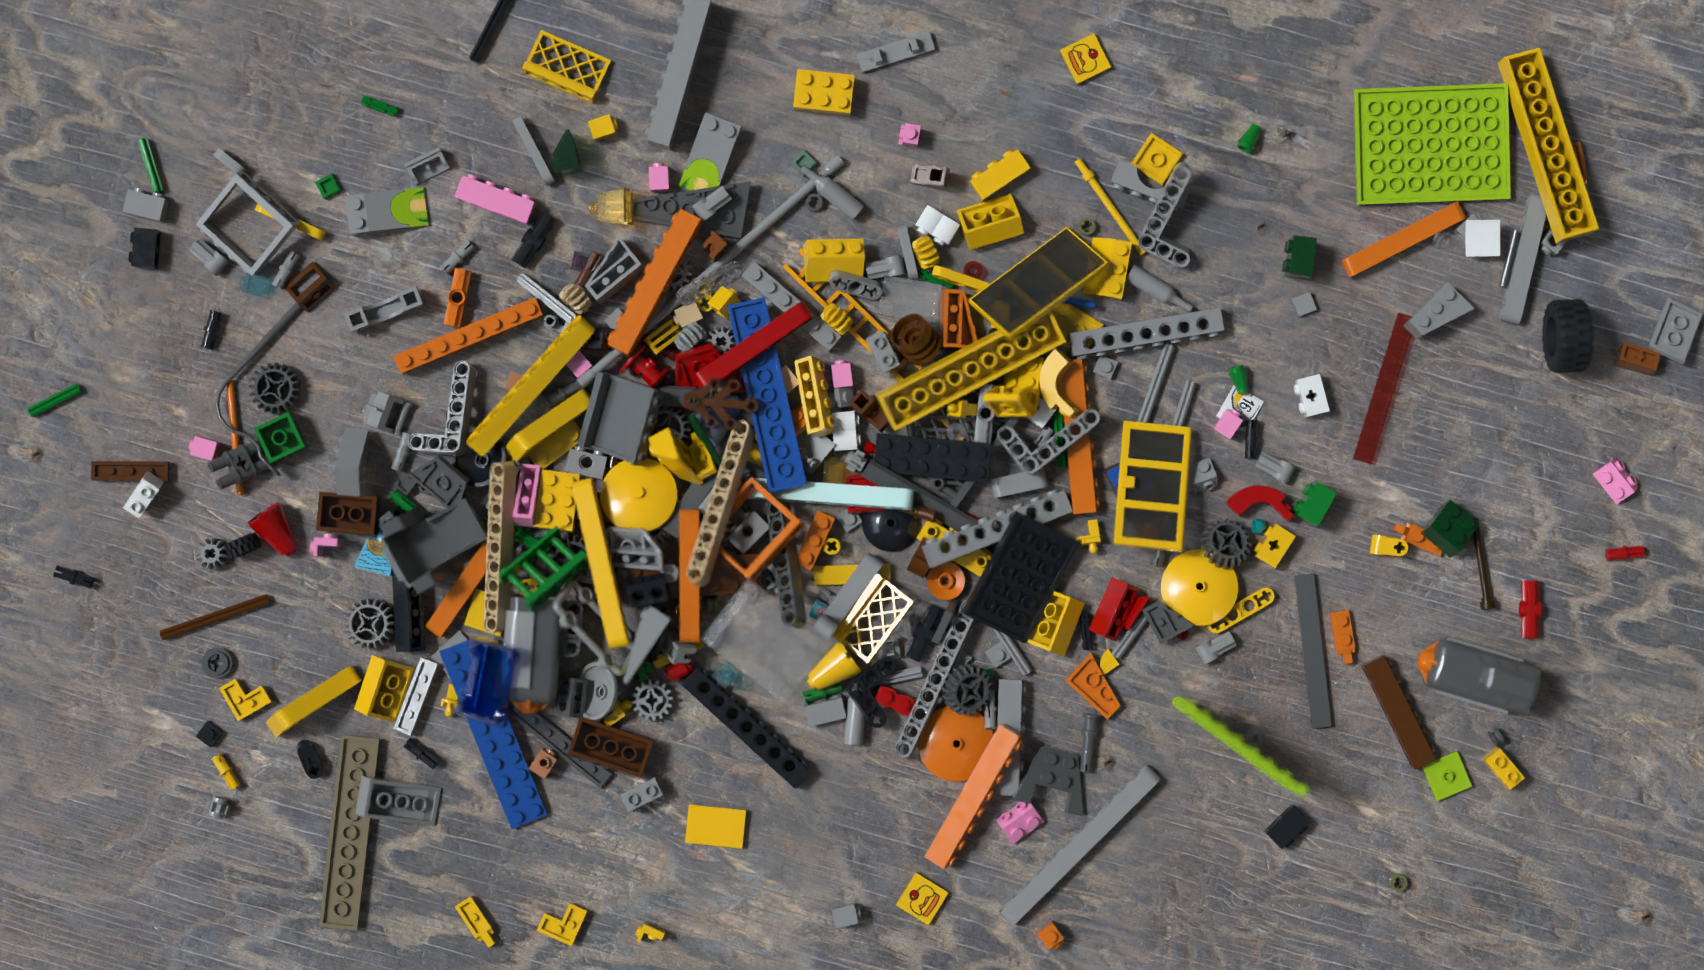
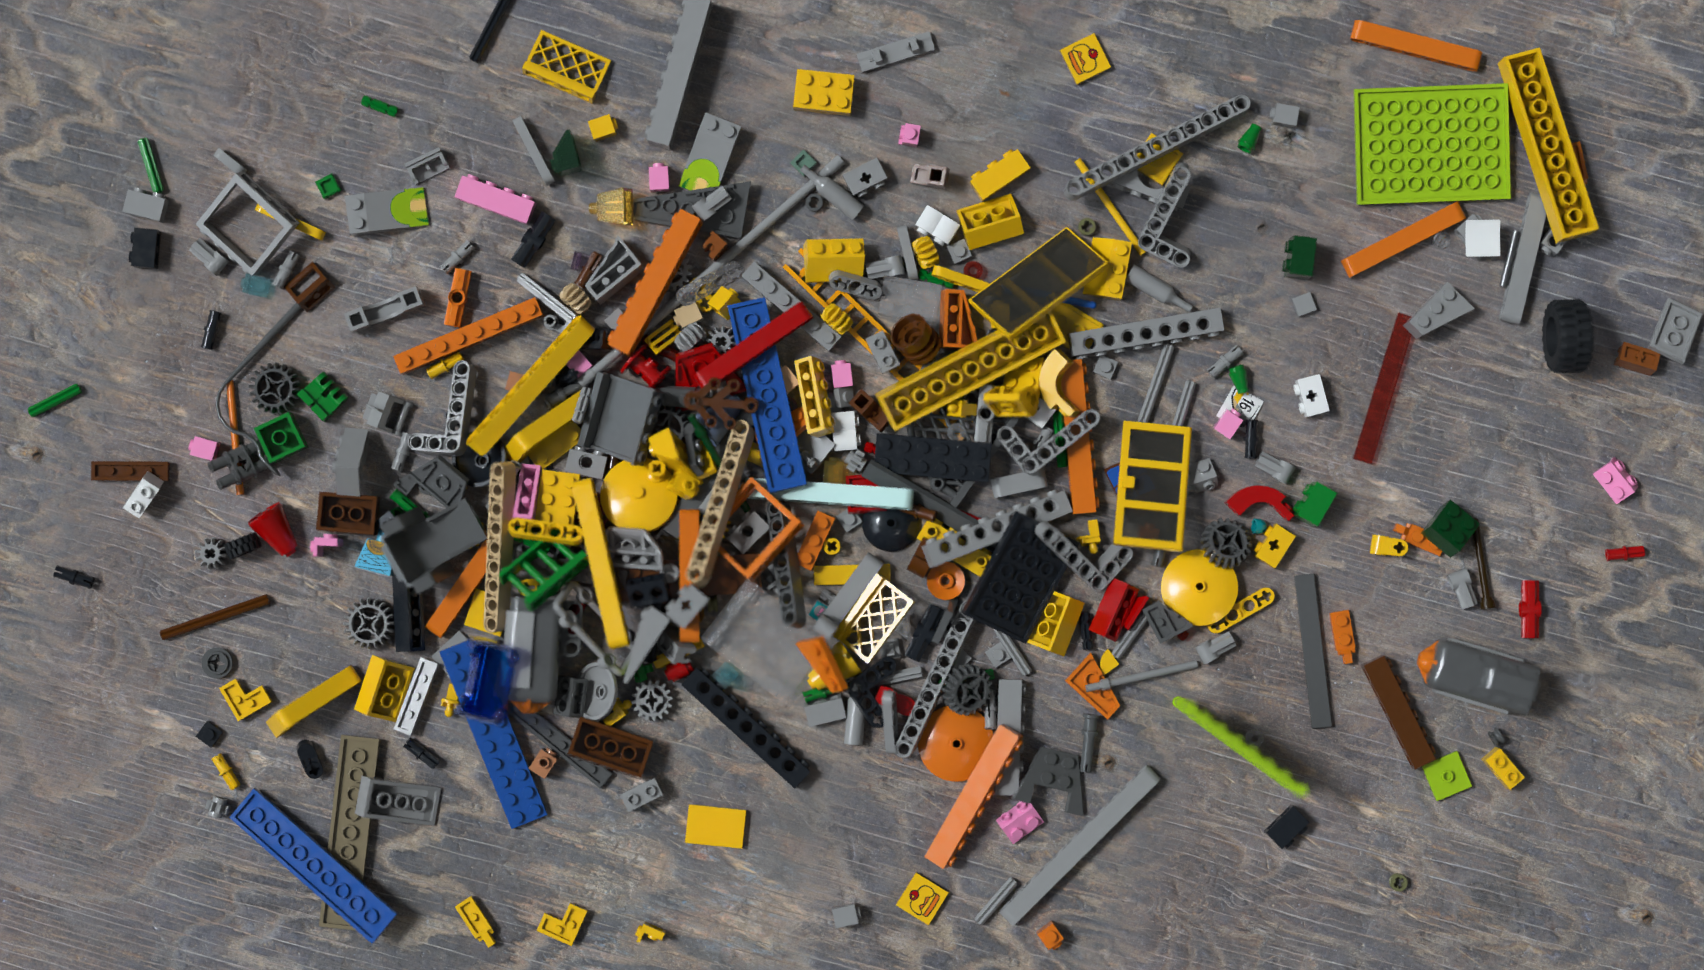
none -> blue plate [229,788,398,944]
none -> green legs [297,371,349,422]
none -> yellow axle [426,352,464,379]
none -> yellow beam [508,518,583,545]
none -> black axle [555,369,579,387]
none -> light grey axle [572,387,592,424]
none -> yellow bush [648,460,665,483]
none -> yellow brick [666,470,700,500]
none -> light grey brick [666,584,709,629]
none -> dark grey hinge [684,423,705,476]
none -> orange wing [795,636,848,693]
none -> light grey brick [843,158,887,198]
none -> light grey beam [882,690,899,754]
none -> light grey plate [947,239,972,264]
none -> light grey axle [974,877,1018,925]
none -> light grey beam [1035,521,1133,591]
none -> light grey beam [1064,95,1250,201]
none -> light grey bar [1085,660,1198,692]
none -> light grey pin [1207,345,1244,379]
none -> light grey brick [1269,103,1300,128]
none -> orange beam [1350,20,1483,72]
none -> light grey piece [1447,568,1478,609]

